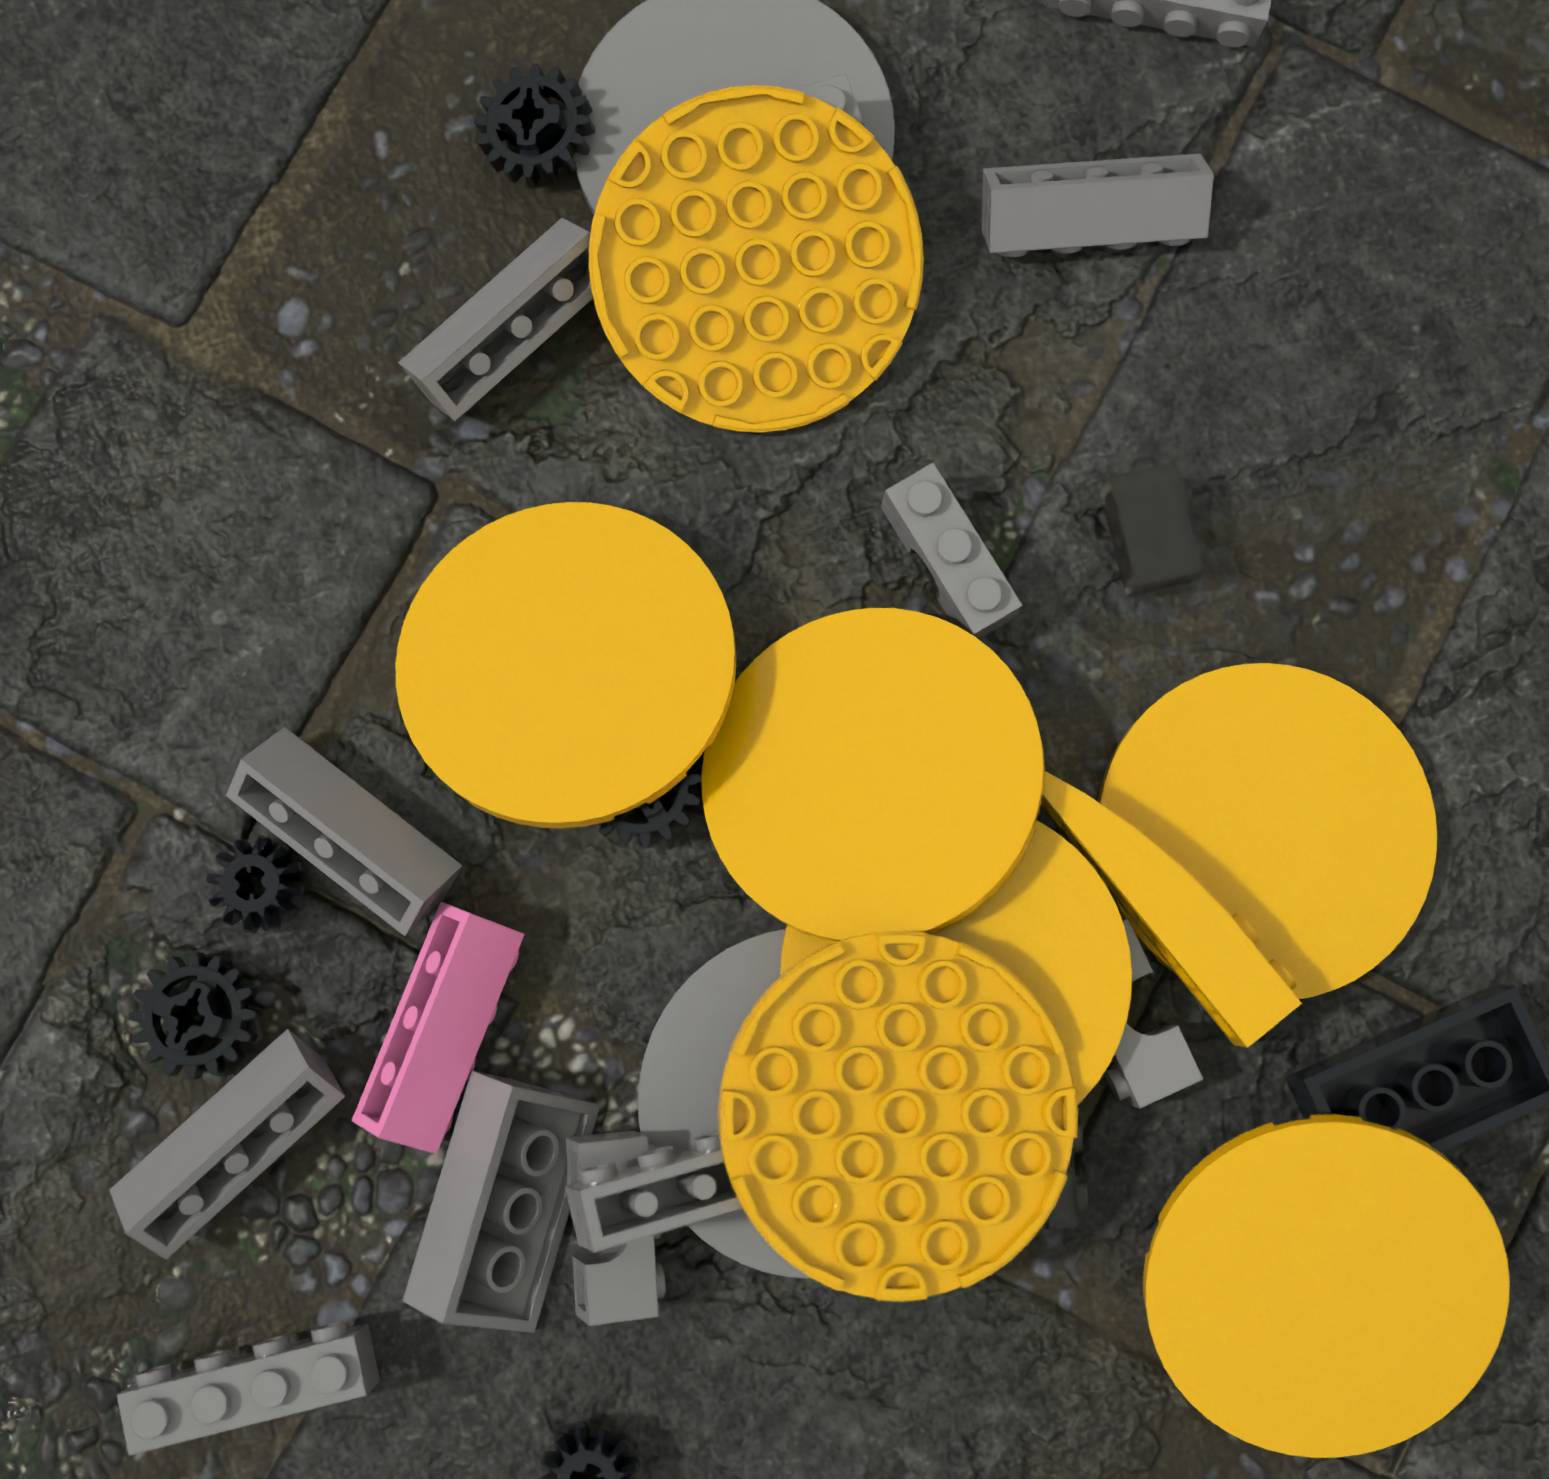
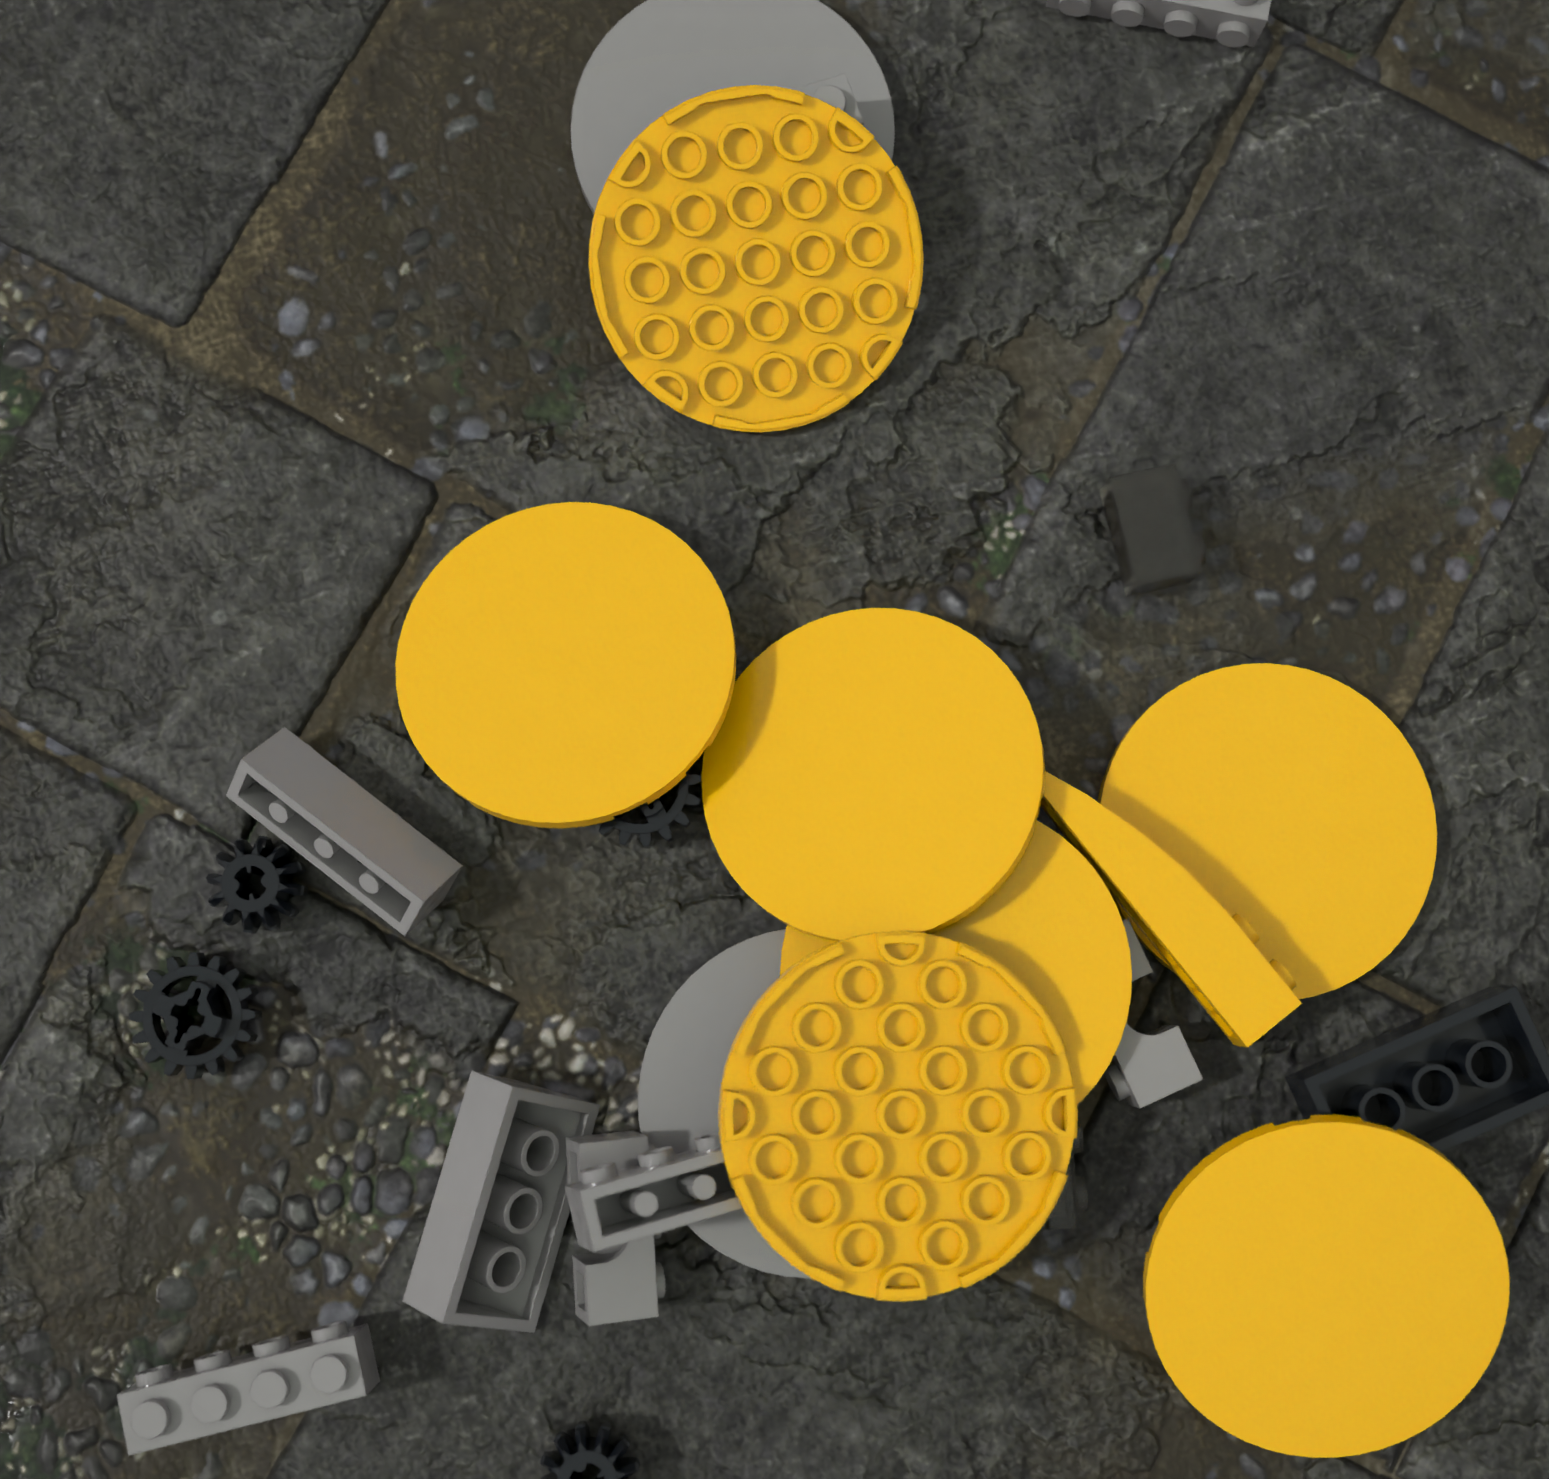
light grey brick [109,1029,345,1260] -> none
bright pink brick [352,902,525,1154] -> none
light grey brick [398,218,593,421] -> none
black gear [474,63,595,187] -> none
light grey arch [881,463,1023,639] -> none
light grey brick [982,153,1214,257] -> none

